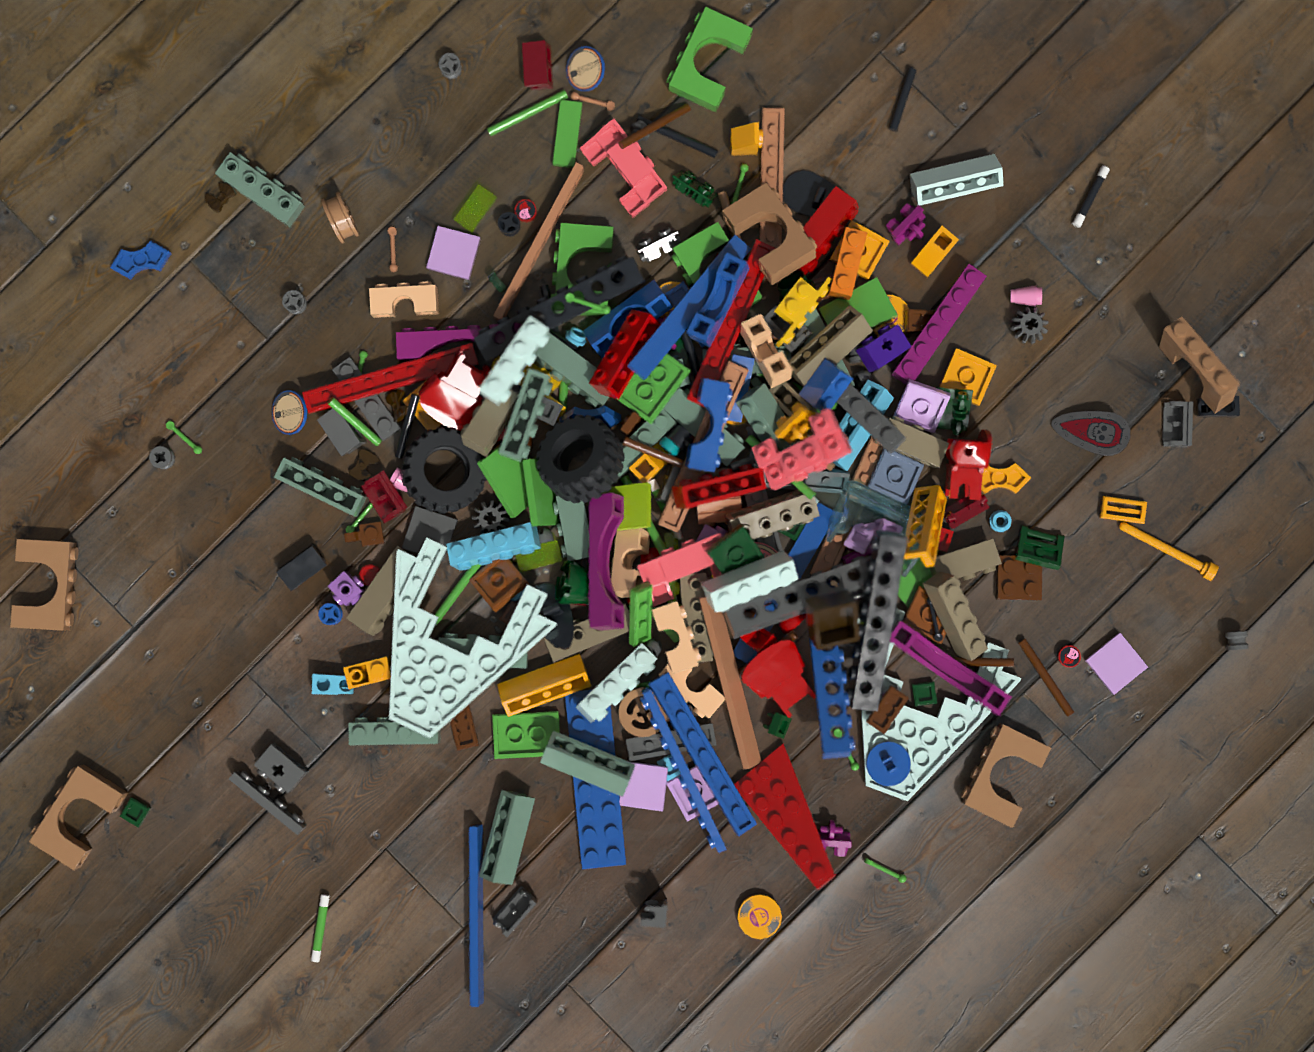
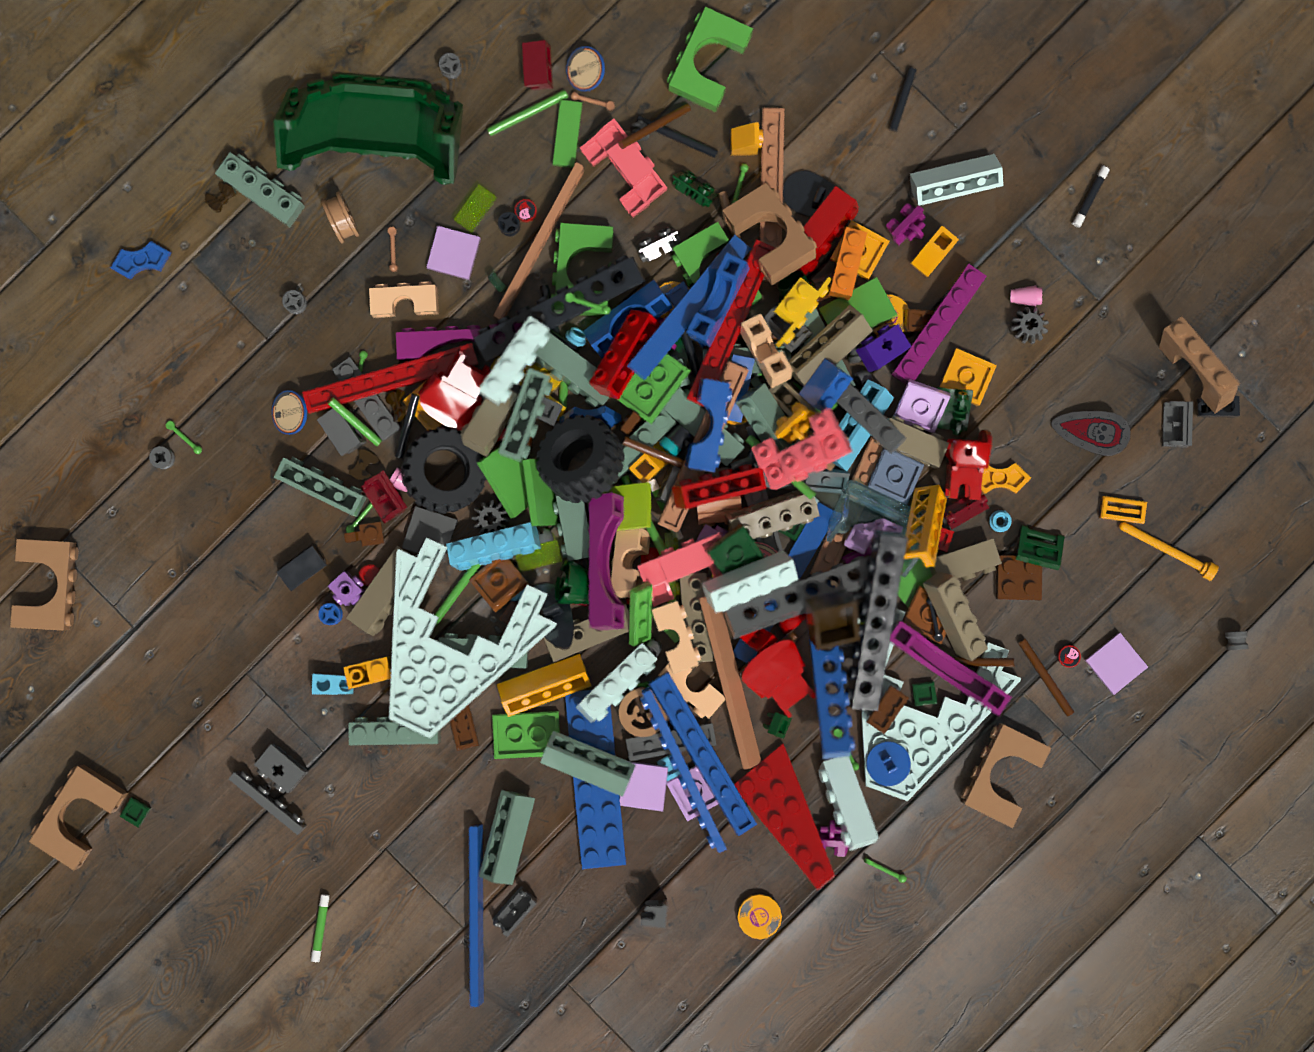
none -> dark green windscreen [274,73,463,185]
none -> light aqua brick [818,757,878,851]

